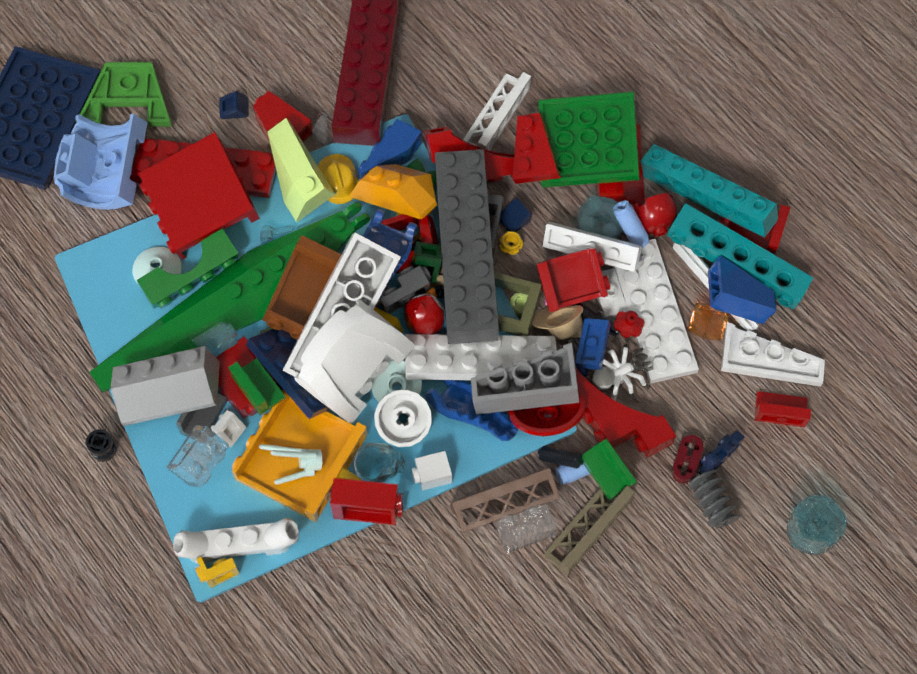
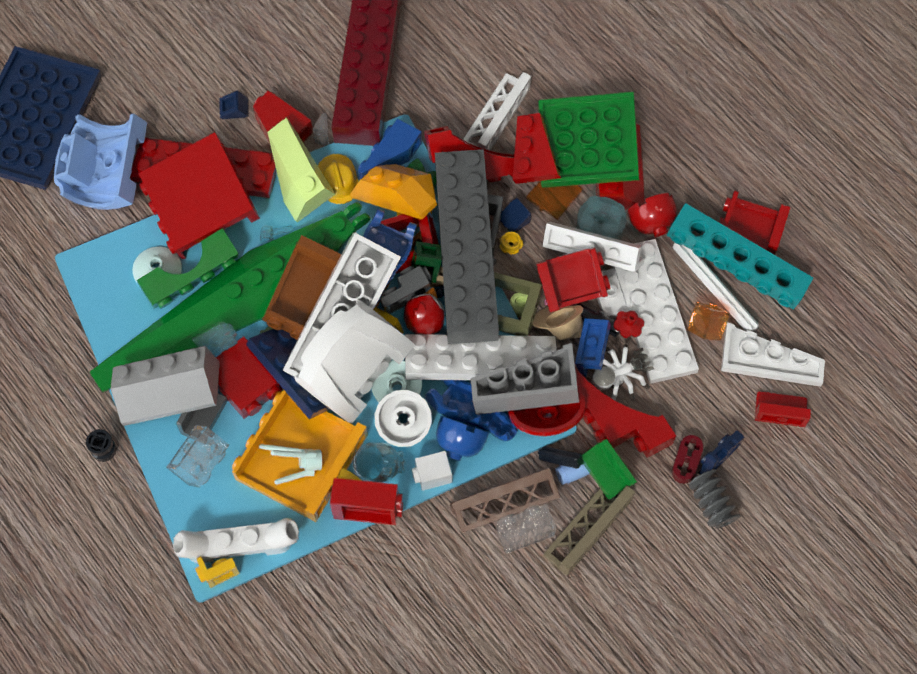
bright green wing [76,62,172,127] -> none
white tile [210,410,247,447] -> none
green panel [228,358,286,415] -> none
light blue piece [613,200,649,248] -> none
teal brick [640,144,778,238] -> none
blue slope [708,256,777,324] -> none
clear light blue brick [786,495,846,555] -> none
none -> blue cylinder [436,416,489,461]
none -> clear orange piece [526,181,583,220]

